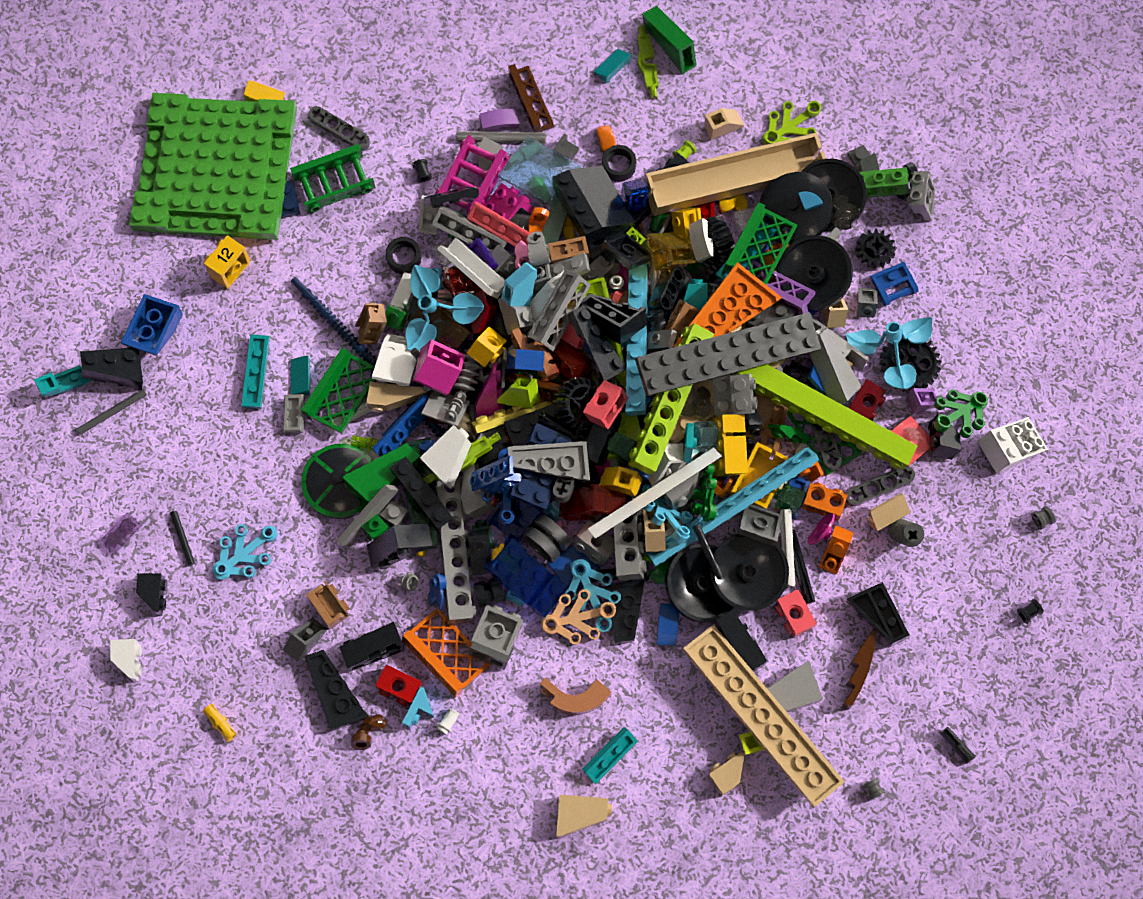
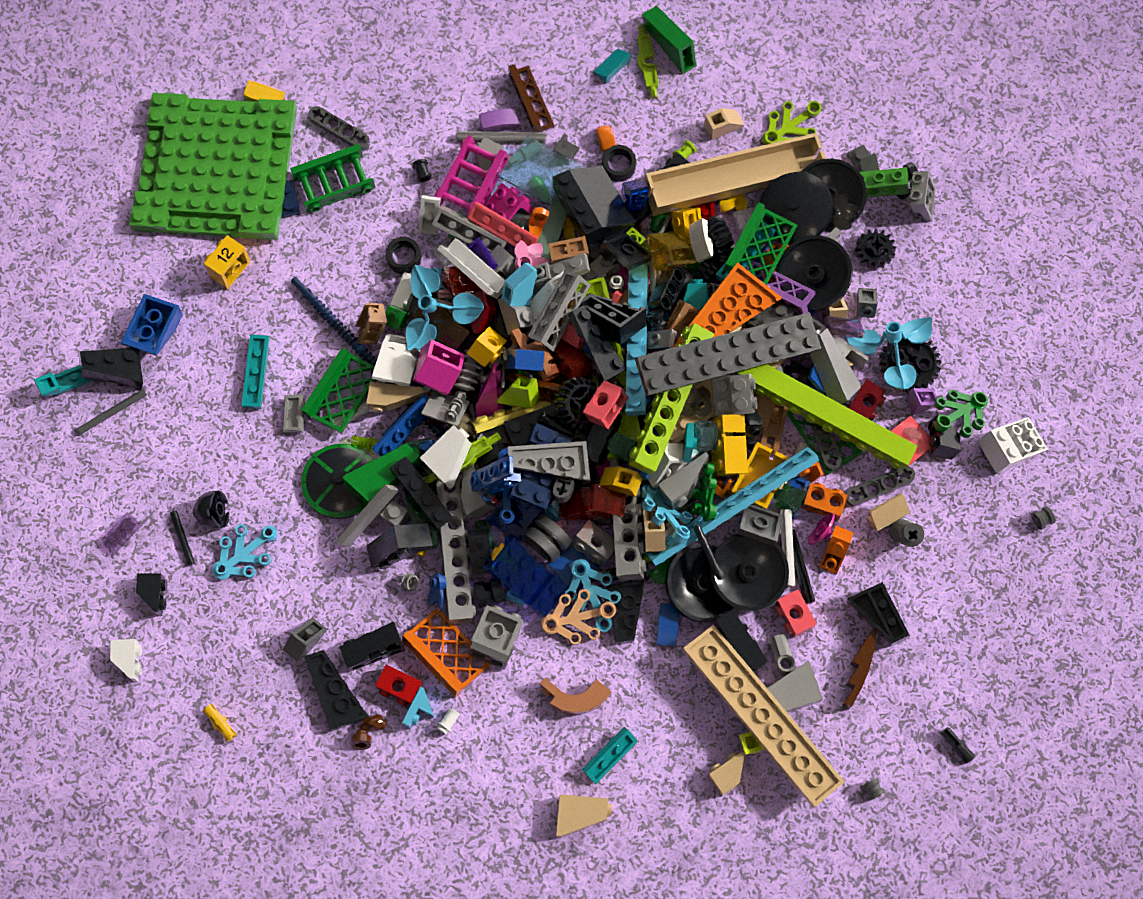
teal slope [291,355,310,395] -> none
medium nougat hinge [306,581,350,629] -> none
green bracket [362,514,389,541] -> none
black plate [424,186,479,208] -> none
light grey piece [527,231,551,267] -> none
white sticker [588,447,722,538] -> none
green slope [767,424,810,444] -> none
dark azure tile [798,191,823,211] -> none
blue plate [870,262,919,306] -> none
black bush [1017,599,1044,624] -> none
none -> black cylinder [193,490,229,529]
none -> light grey piece [768,634,795,676]
none -> clear purple plate [823,316,865,338]

